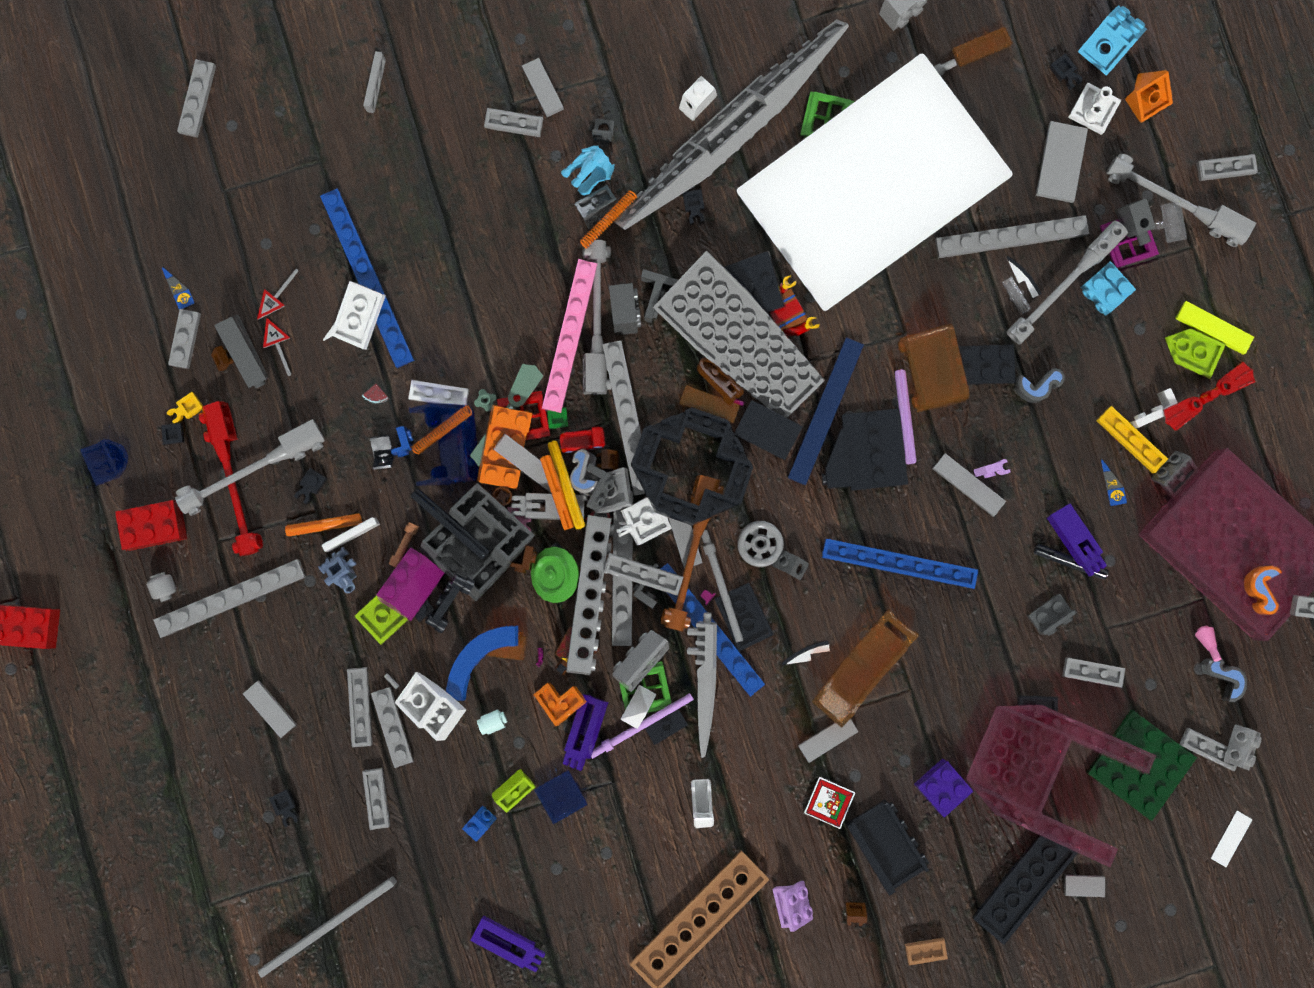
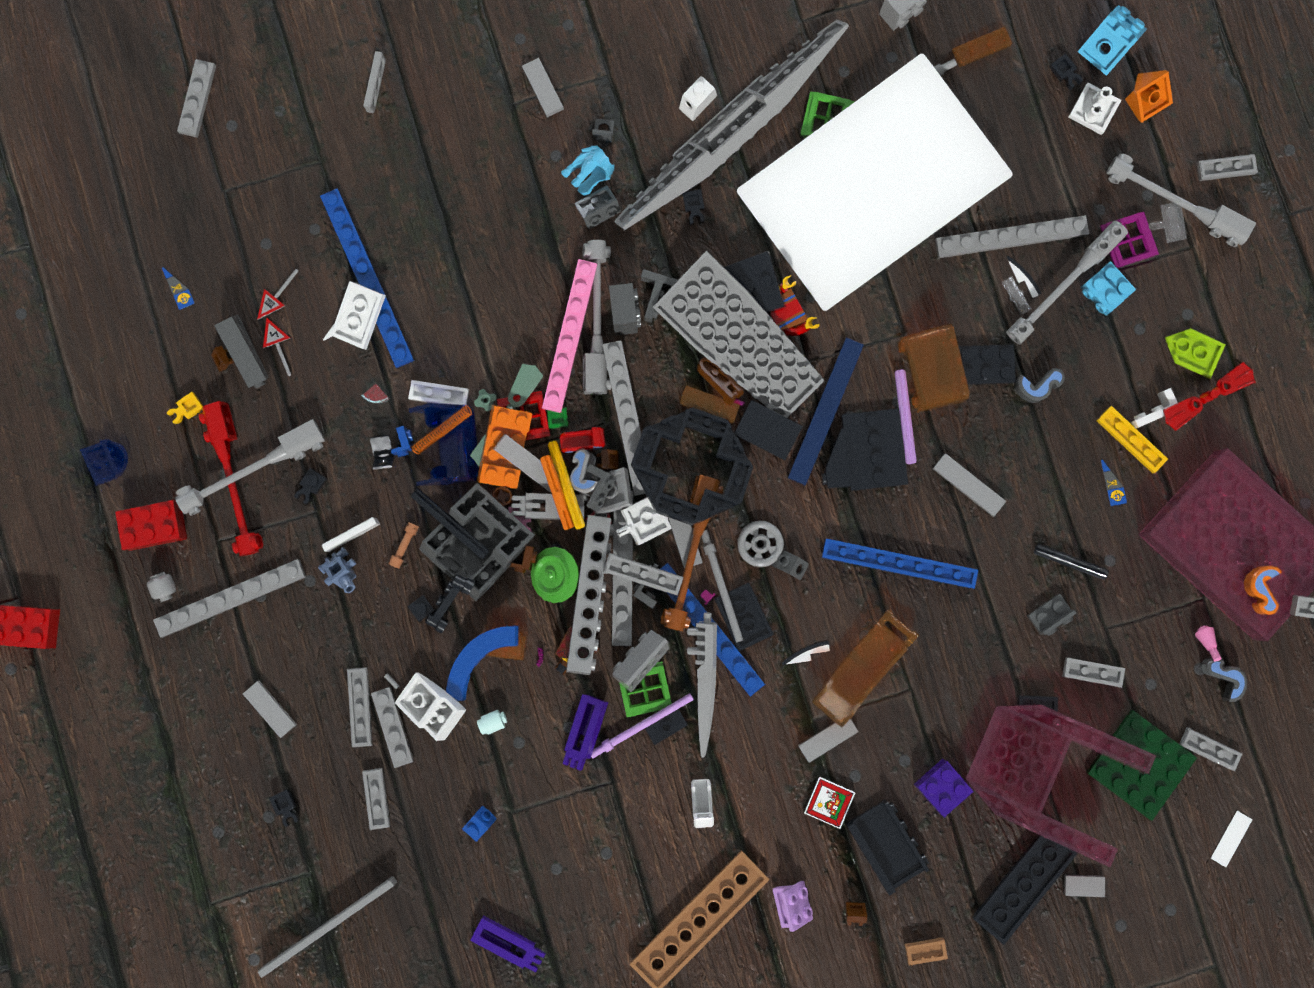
black plate [161,423,185,445] -> none
light grey plate [168,309,201,369] -> none
orange axle [285,513,362,537] -> none
lime plate [355,596,408,645] -> none
magenta slope [376,547,445,621] -> none
light grey tile [484,108,544,137] -> none
lime slope [492,769,536,813] -> none
orange plate [533,682,587,726] -> none
clear blue plate [534,770,588,824] -> none
orange piece [580,191,637,249] -> none
white slope [620,685,656,729] -> none
lavender plate [974,459,1011,479] -> none
light grey tile [1035,121,1088,203] -> none
dark purple hinge [1047,504,1106,577] -> none
dark grey torso [1114,198,1155,246] -> none
dark grey bracket [1151,451,1199,498] -> none
neon yellow tile [1175,301,1254,355] -> none
light grey bracket [1224,725,1262,770] -> none

